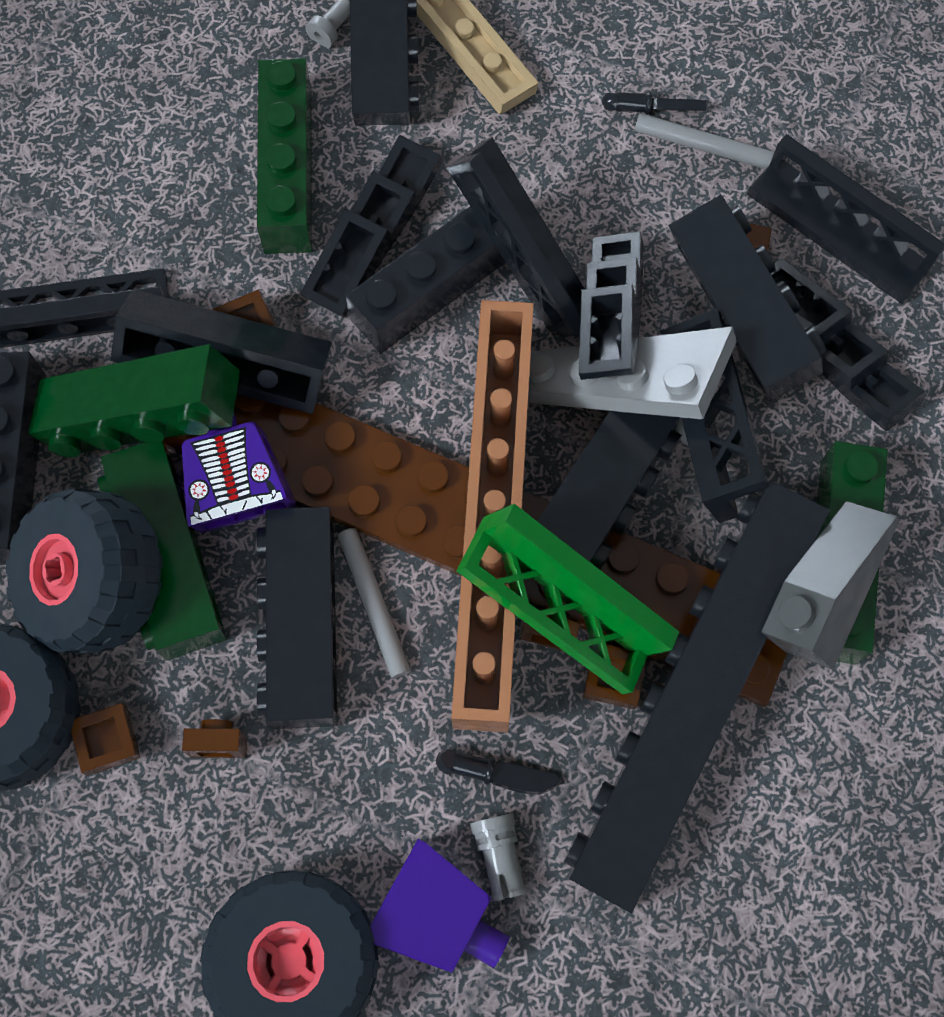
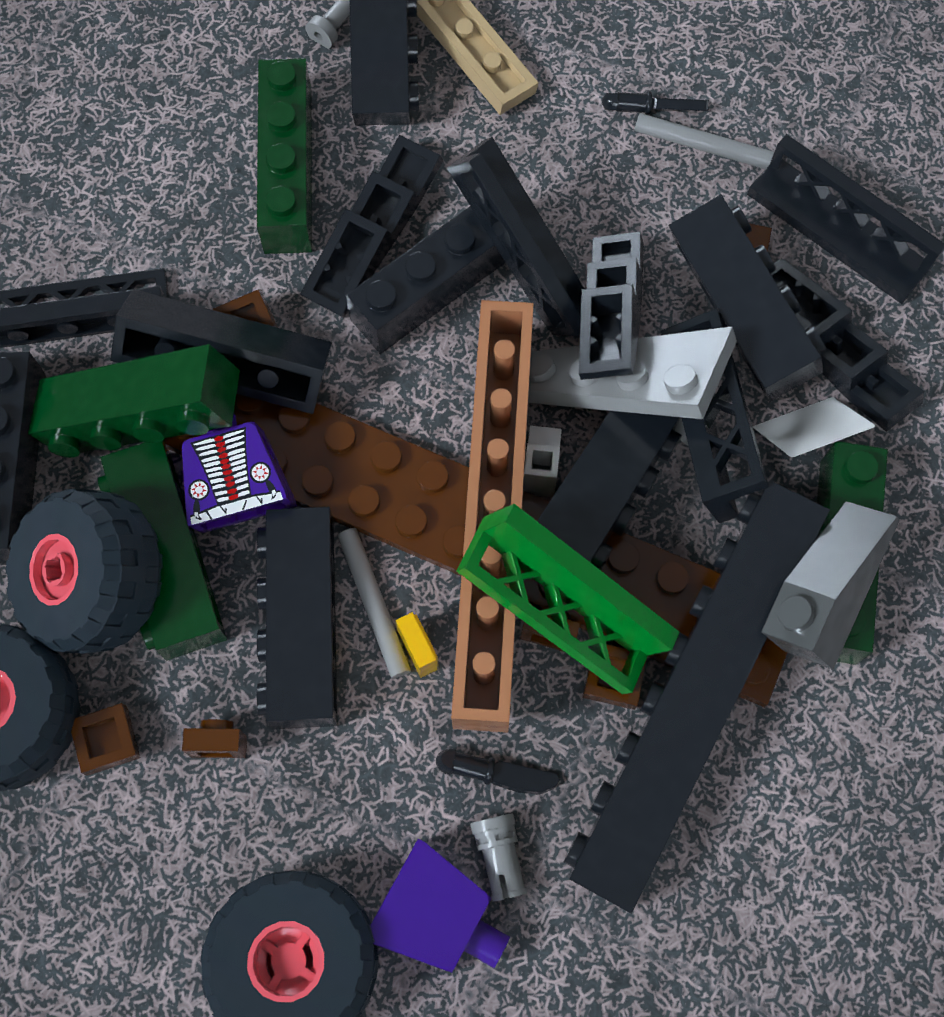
none -> yellow tile [395,612,438,678]
none -> white piece [523,426,562,497]
none -> white sticker [752,397,875,457]

